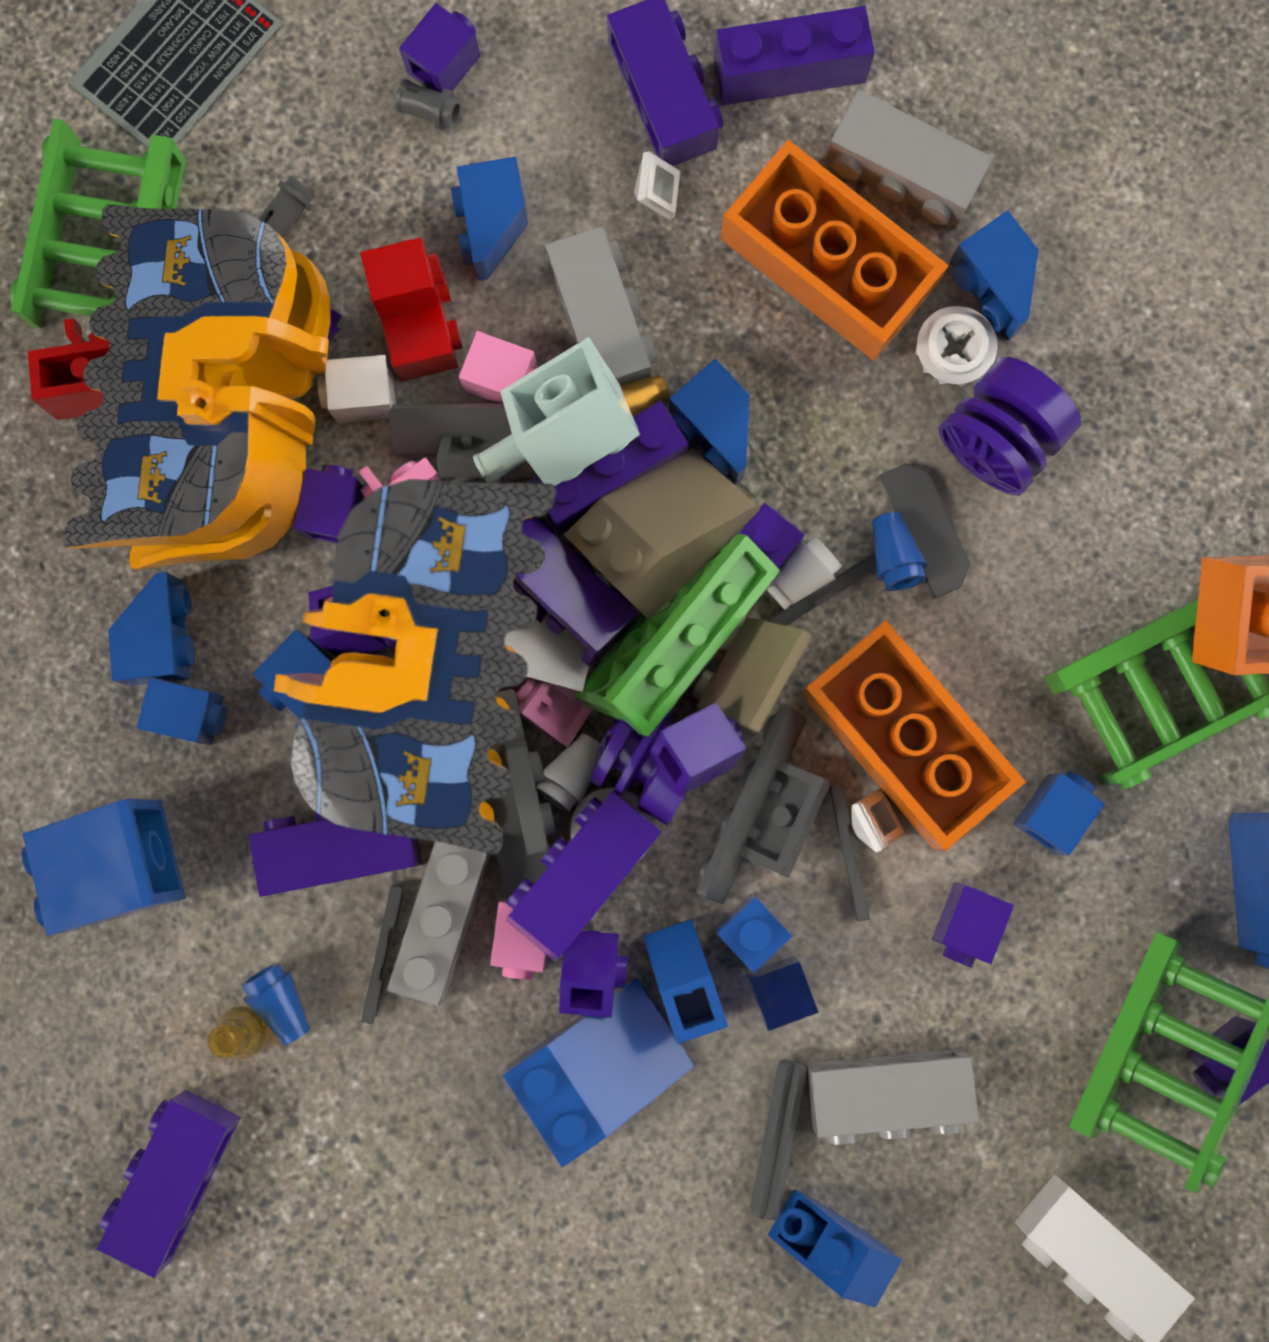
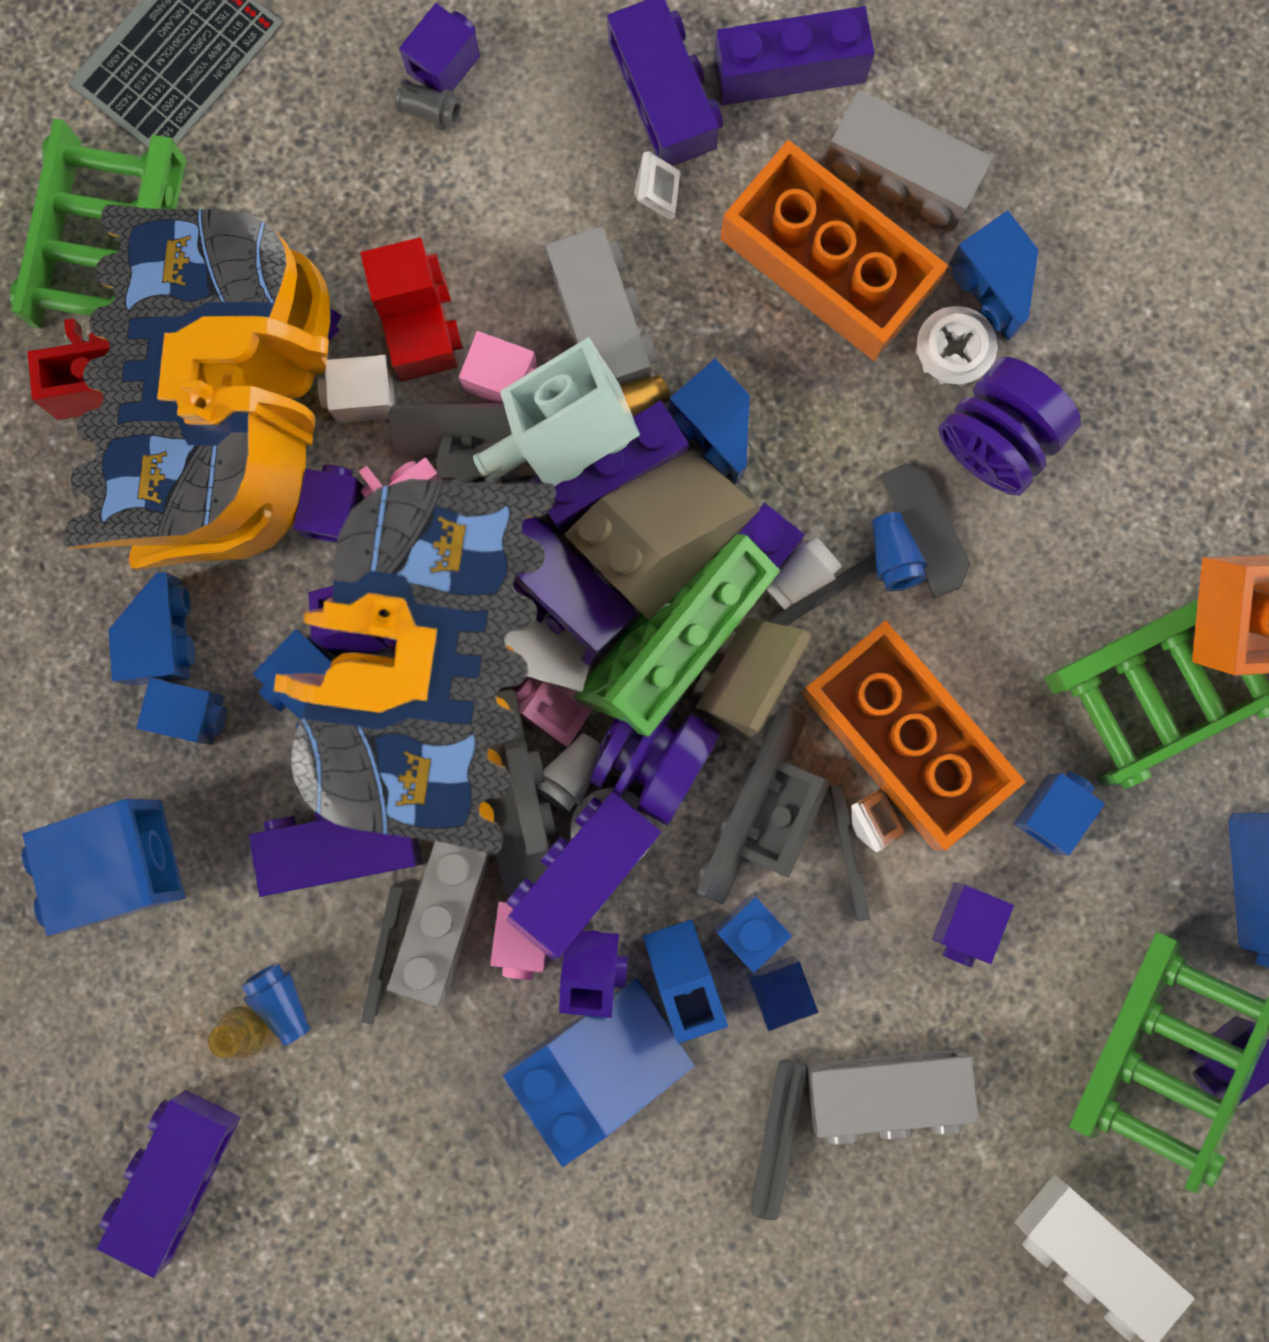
dark grey pin [258,176,315,238] -> none
blue slope [451,156,528,281] -> none
dark purple brick [650,703,746,797] -> none
blue slope [768,1189,902,1308] -> none

